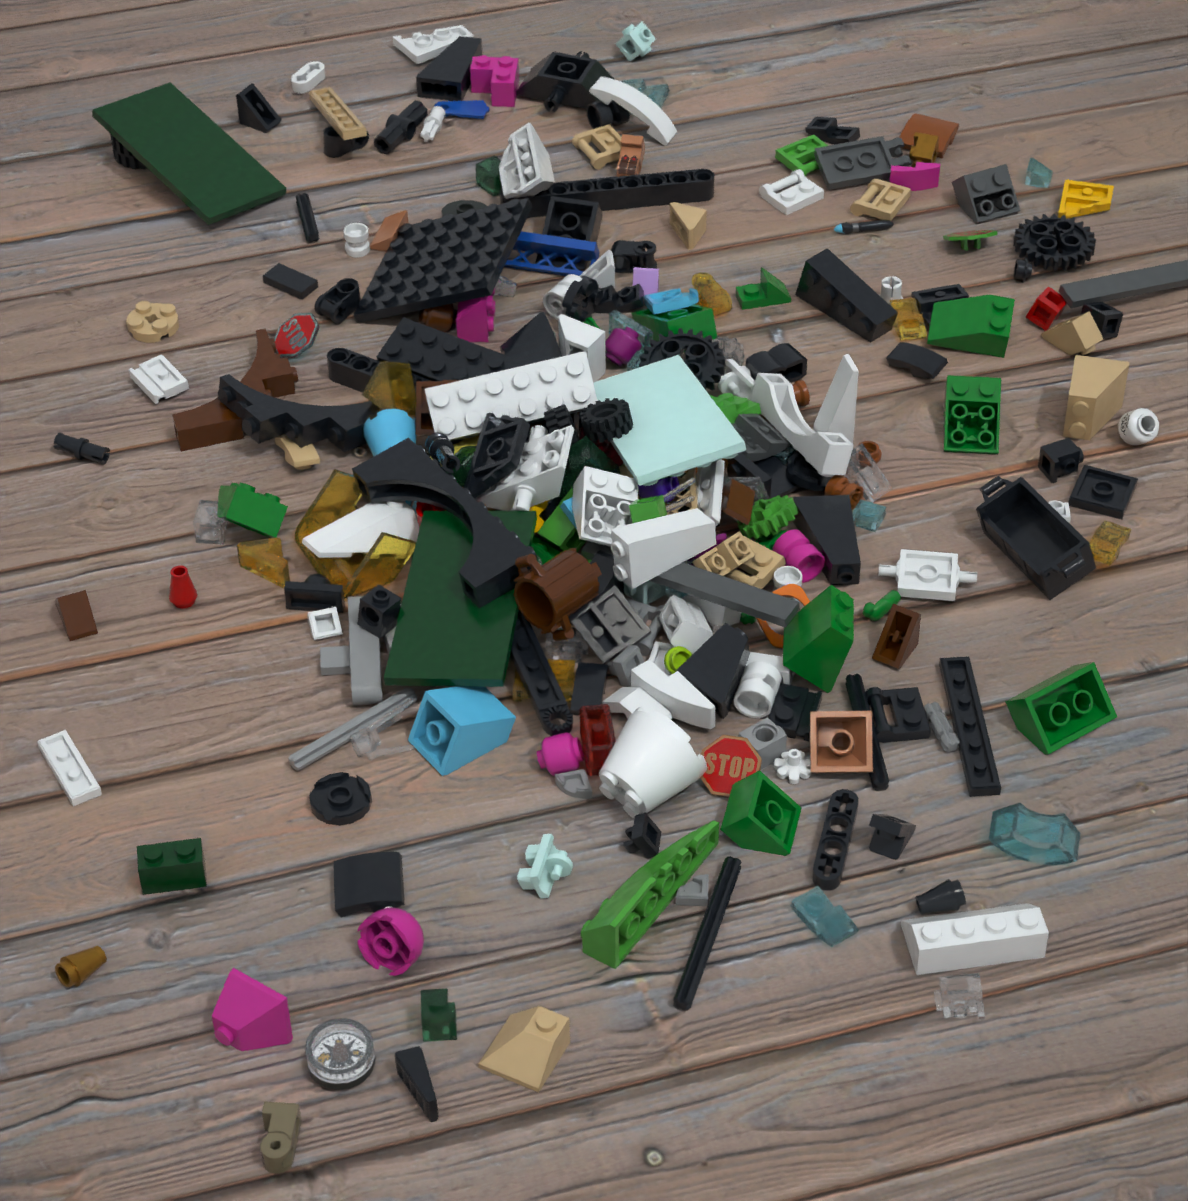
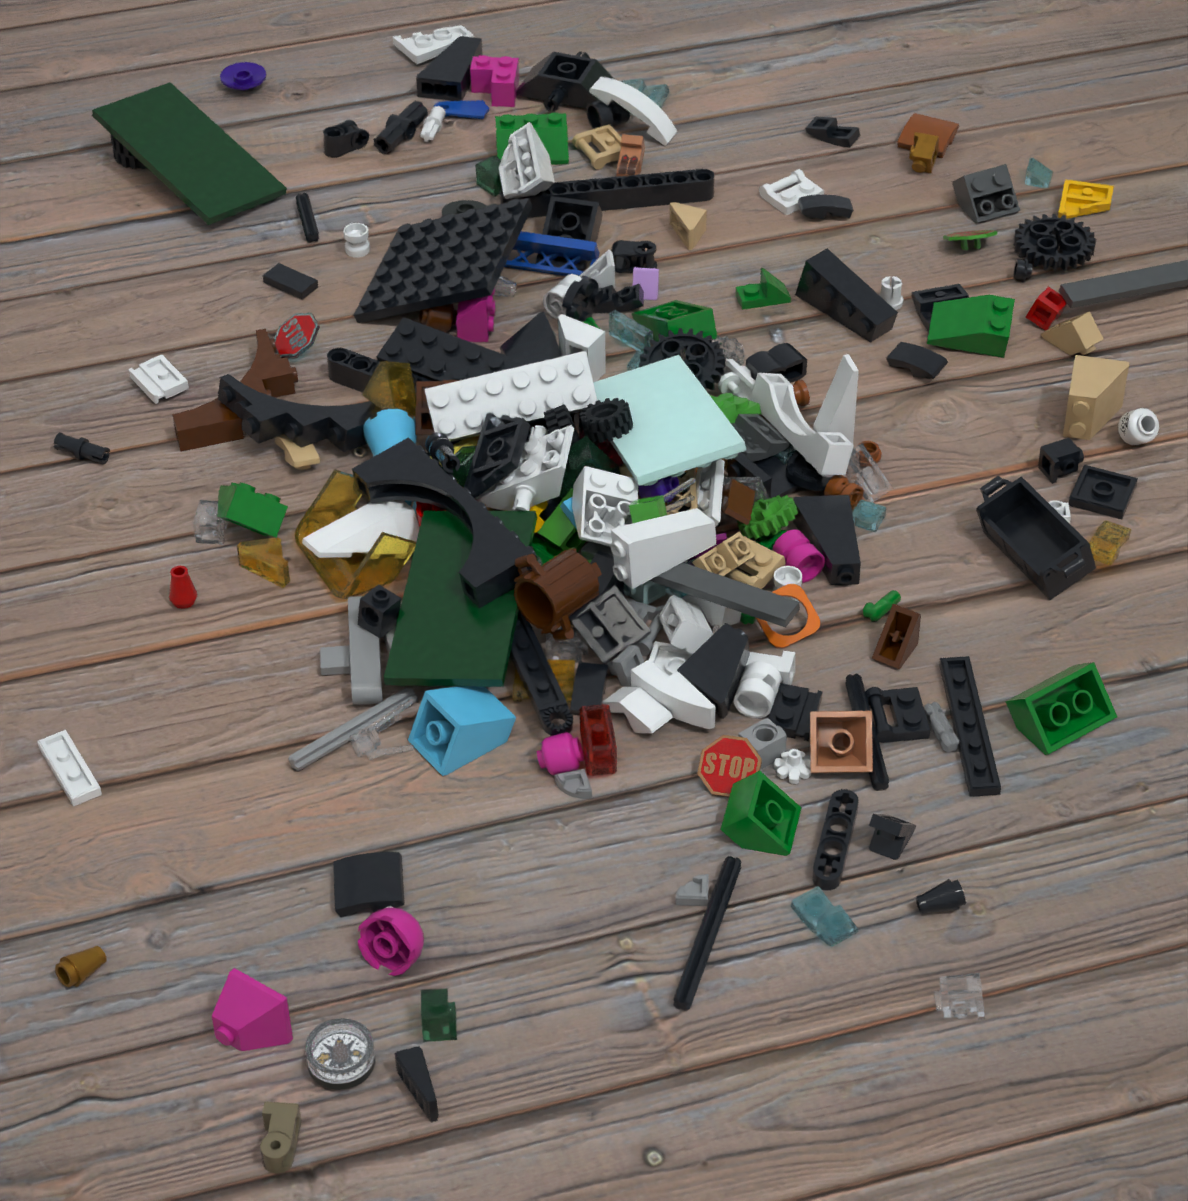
reddish brown slope [55,590,98,641] -> none
tan plate [126,301,179,343] -> none
dark green brick [137,838,207,895] -> none
black slope [236,83,282,133] -> none
black tile [284,573,345,613] -> none
white beam [291,61,325,93] -> none
white slope [307,607,343,641] -> none
tan tile [309,87,367,140] -> none
black tile [309,772,372,826] -> none
black piece [314,278,361,324] -> none
nougat slope [370,210,408,252] -> none
tan slope [478,1006,570,1093] -> none
light aqua hips [517,834,573,899] -> none
bright green wedge [581,820,719,969] -> none
white cone [599,707,707,818] -> none
magenta head [605,326,642,367] -> none
light aqua brick [616,21,656,62] -> none
black tile [623,812,661,859] -> none
medium azure tile [644,288,699,314] -> none
lime plate [664,646,692,674] -> none
clear yellow piece [691,272,732,316] -> none
bright green plate [775,135,828,177] -> none
green slope [783,585,854,693] -> none
dark grey tile [814,136,912,190] -> none
black piece [834,220,894,234] -> none
tan plate [850,179,911,221] -> none
white plate [878,549,977,601] -> none
clear yellow slope [889,298,927,340] -> none
dark pink slope [890,162,940,191] -> none
white slope [901,903,1049,975] -> none
green slope [944,375,1001,454] -> none
clear light blue brick [989,802,1080,865] -> none
black brick [1080,302,1123,339] -> none
none -> dark purple dish [220,62,266,90]
none -> green slope [495,112,569,167]
none -> black slope [798,194,854,220]

